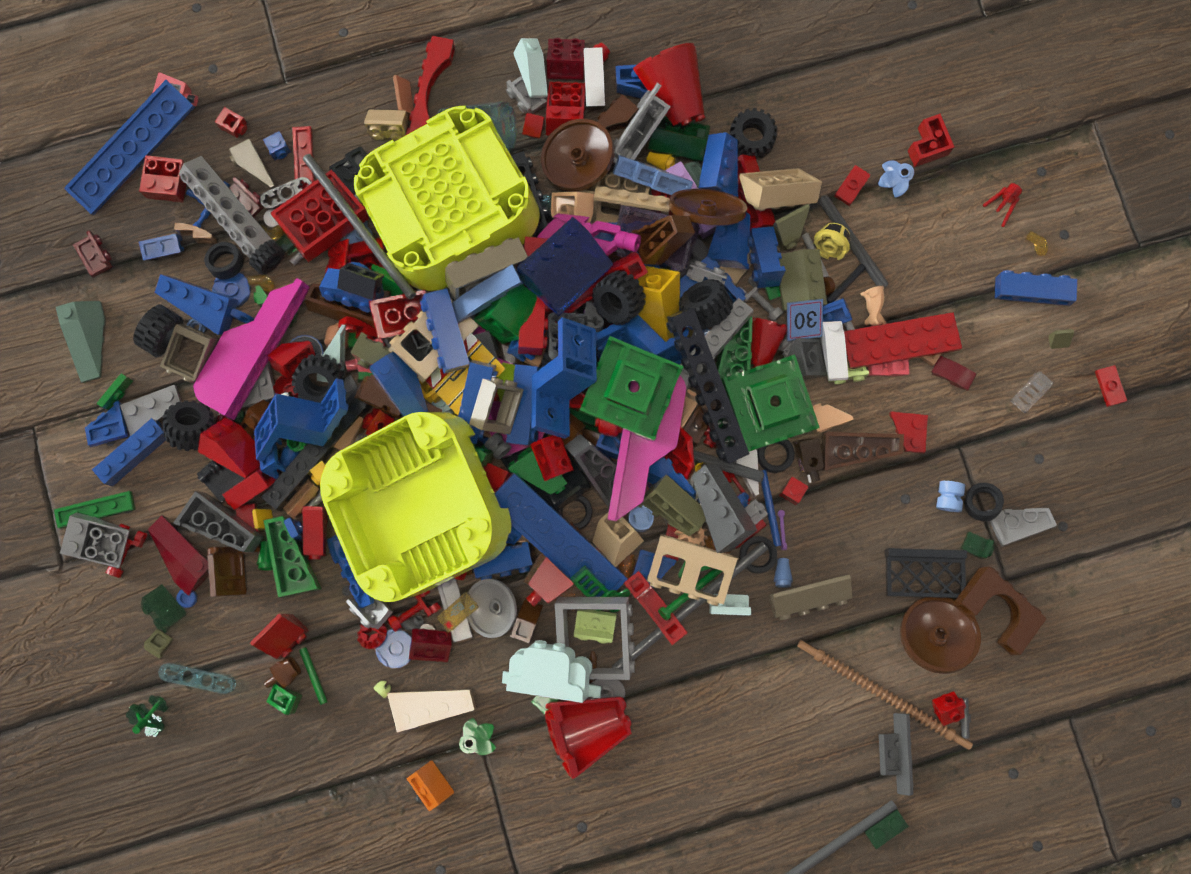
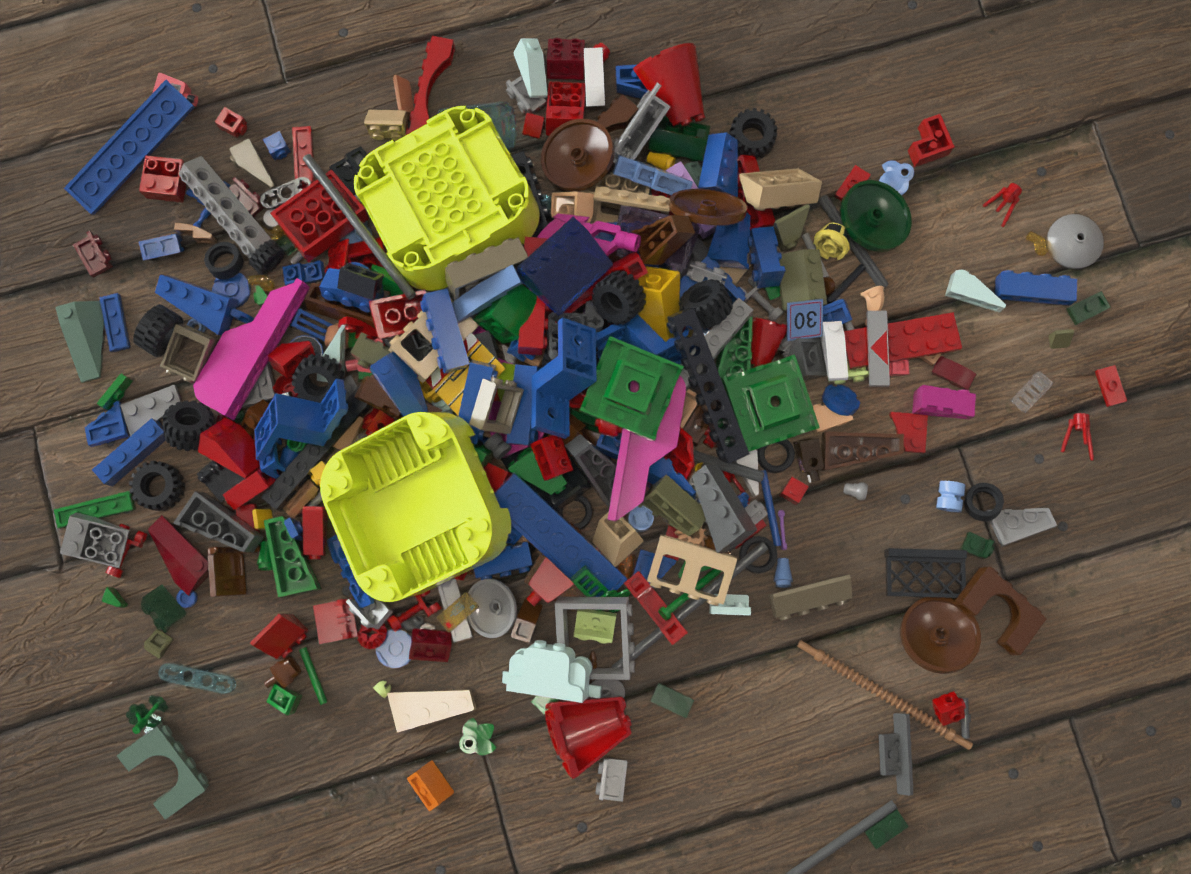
none -> blue tile [99,293,131,352]
none -> green slope [101,587,128,608]
none -> sand green arch [117,722,209,820]
none -> black tyre [129,461,185,511]
none -> blue slope [283,260,325,286]
none -> blue tile [290,308,333,342]
none -> hinge [313,598,358,644]
none -> light grey bracket [596,757,627,802]
none -> dark green plate [650,683,694,718]
none -> blue tile [822,384,860,416]
none -> dark green dish [840,180,912,252]
none -> light grey piece [843,482,868,501]
none -> light grey tile [866,311,890,387]
none -> dark pink wedge [912,385,976,420]
none -> light aqua slope [945,270,1006,312]
none -> light grey dish [1046,214,1104,269]
none -> red plant [1061,413,1094,461]
none -> dark green plate [1066,291,1111,325]

